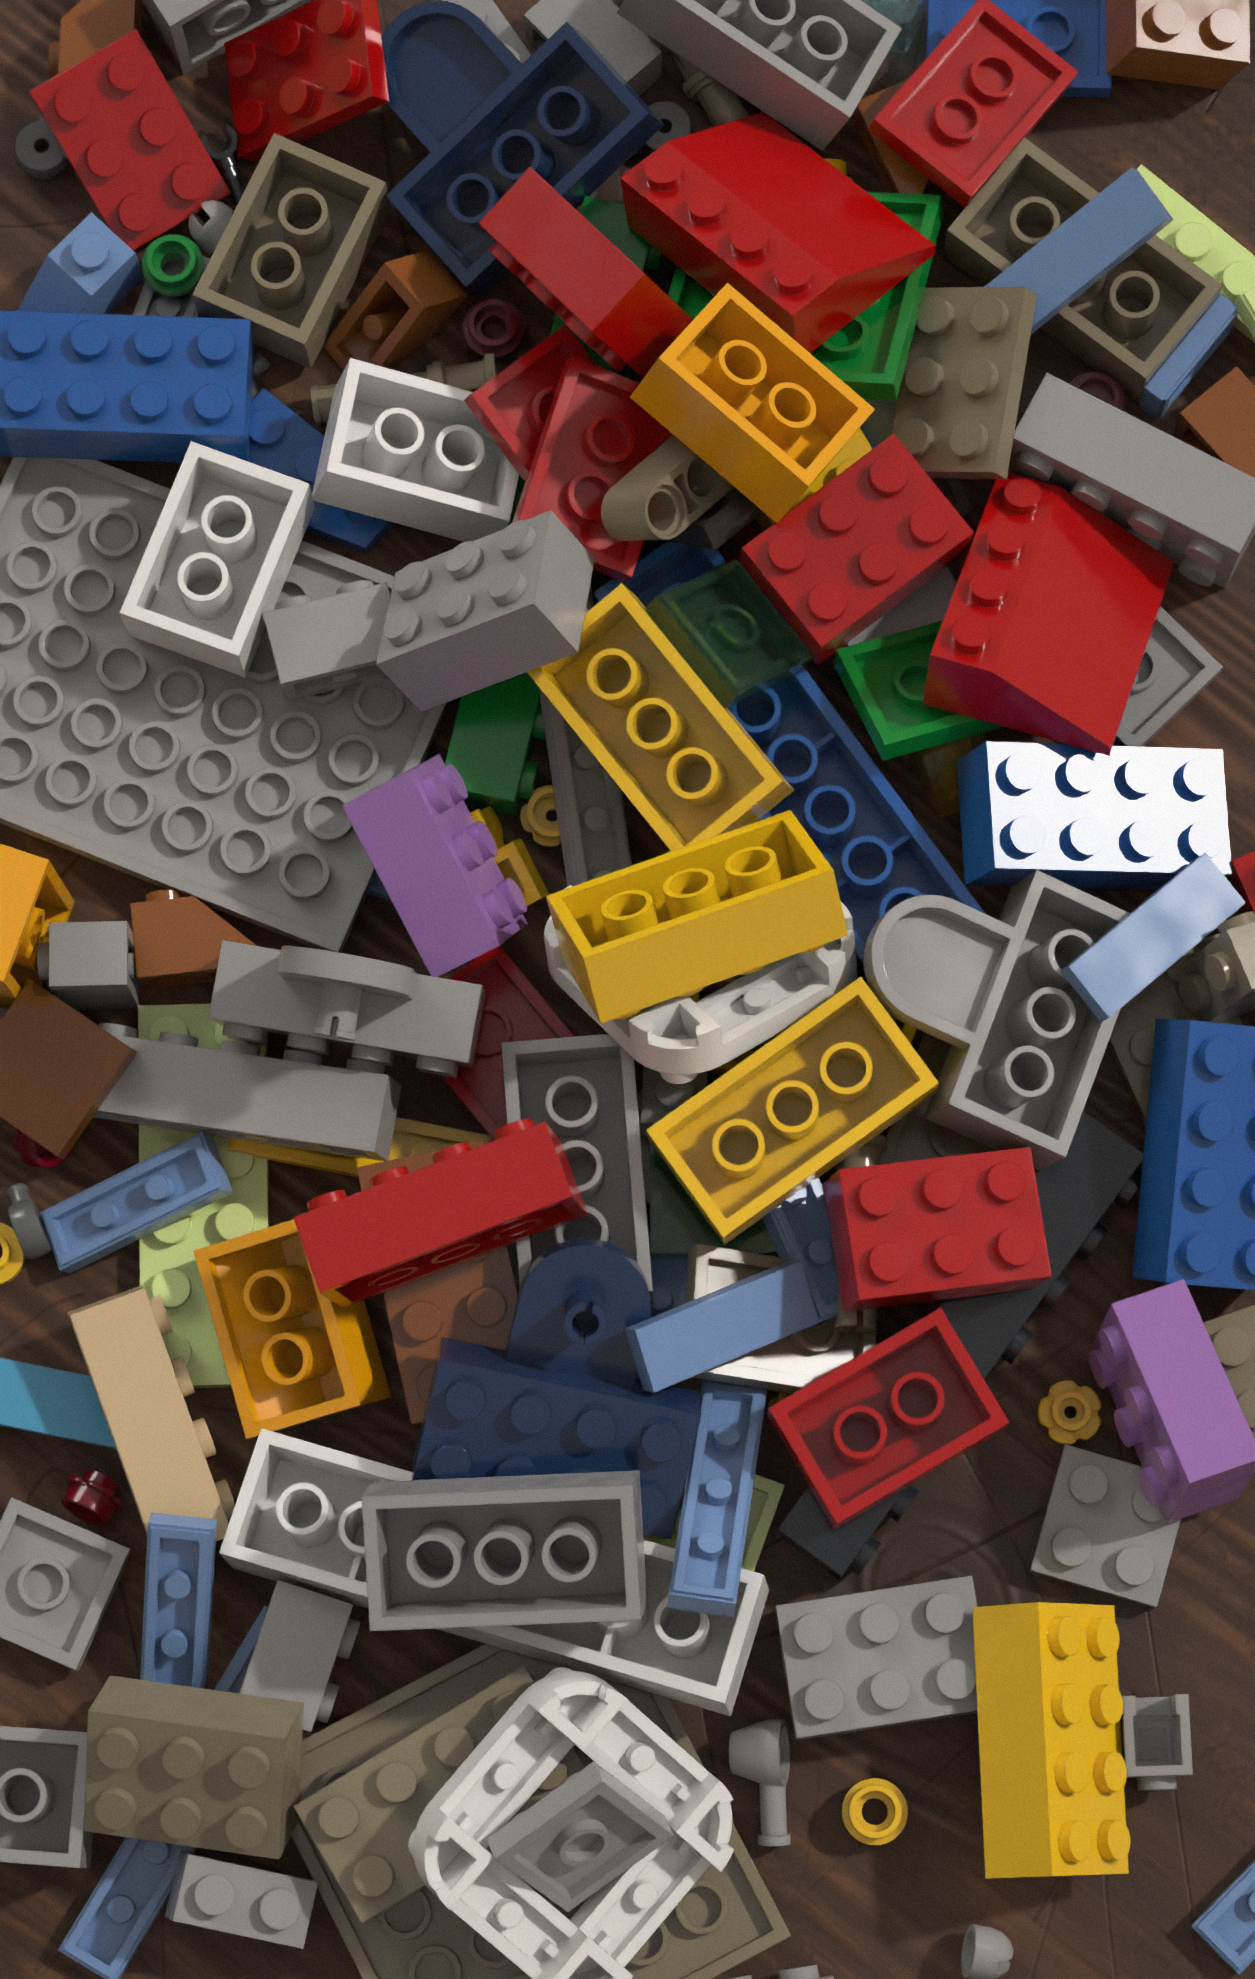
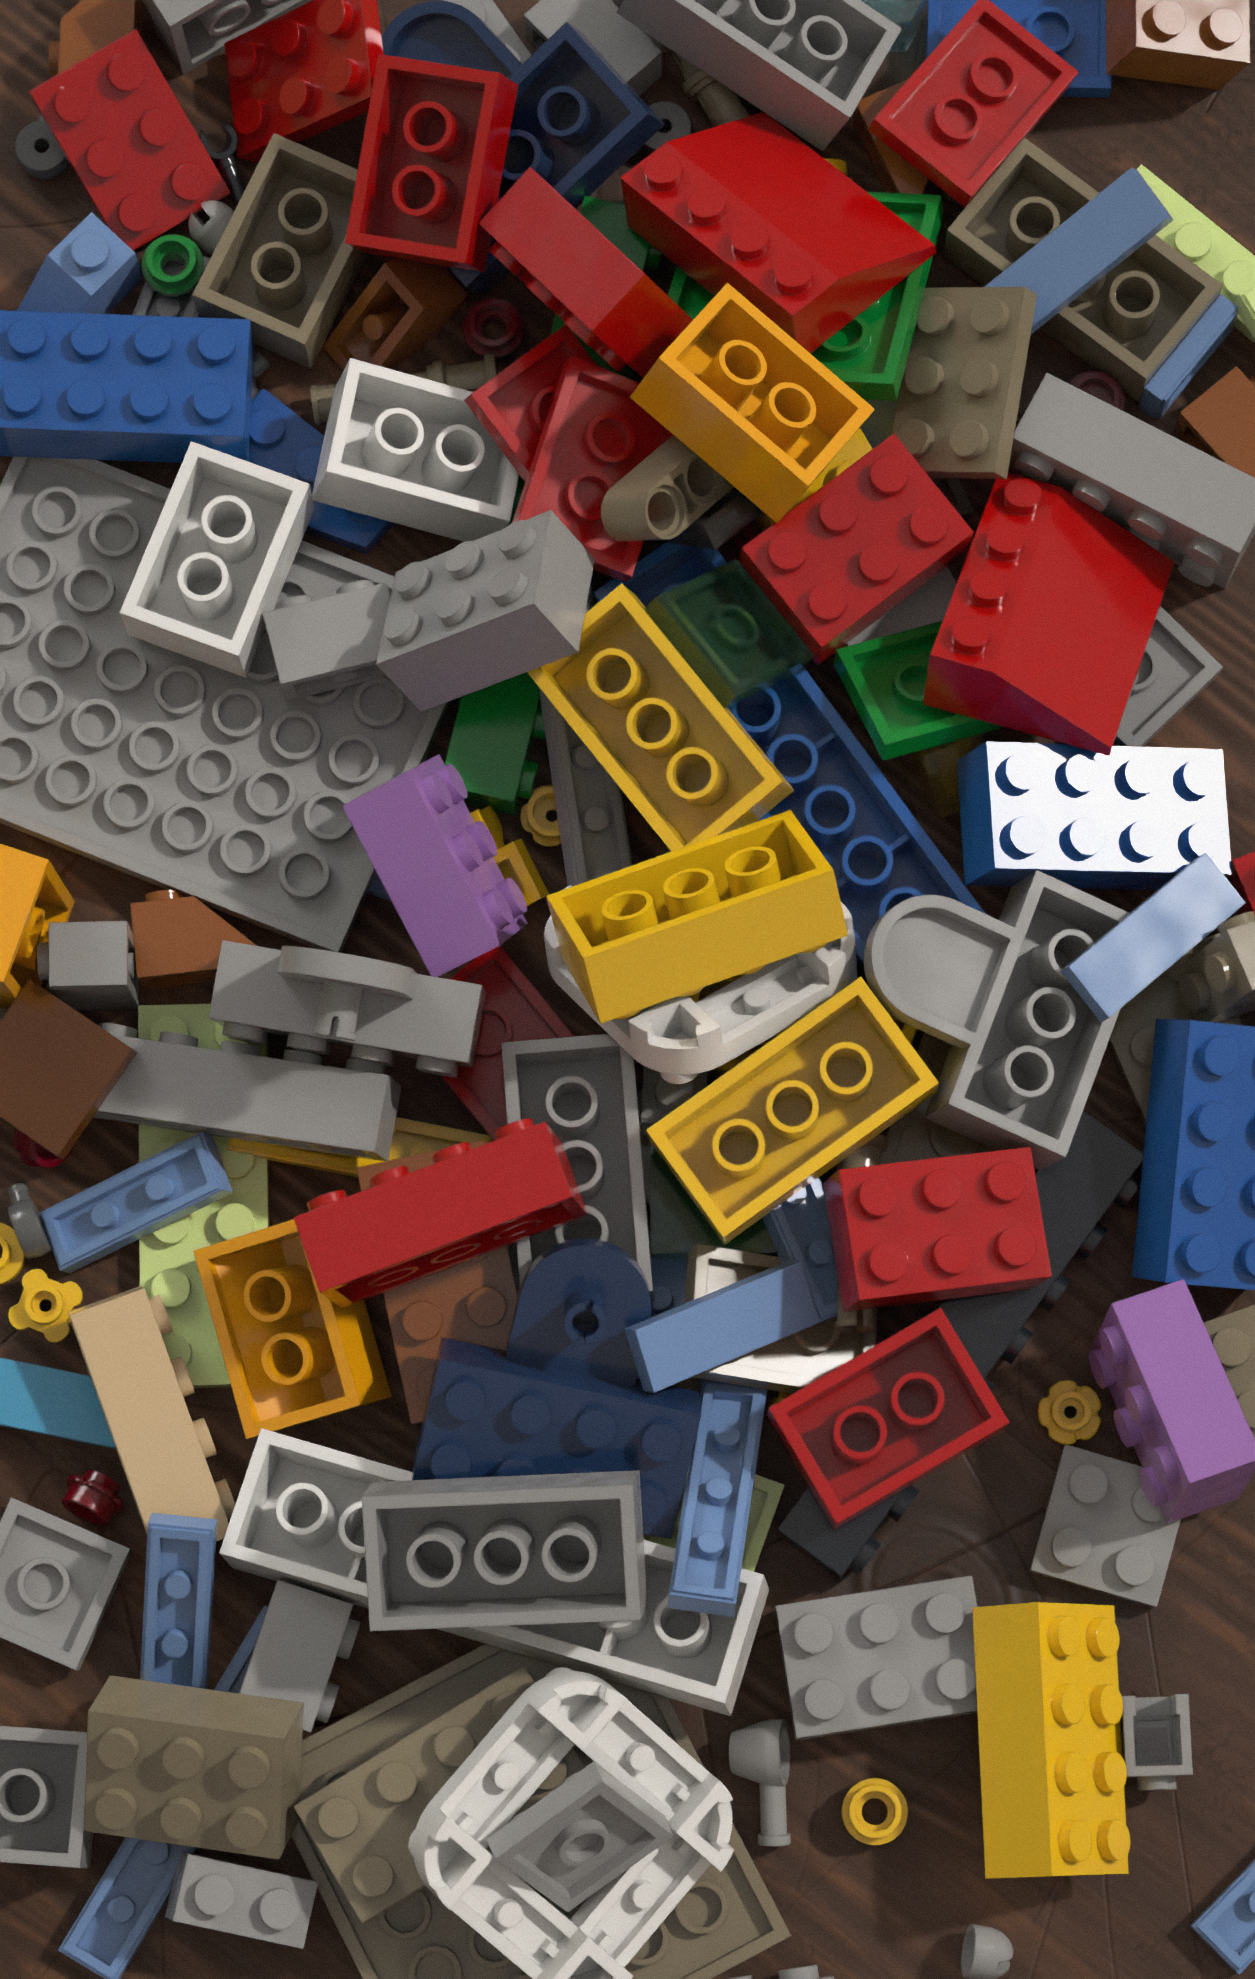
none -> yellow plate [8,1269,83,1343]
none -> red brick [345,54,518,273]

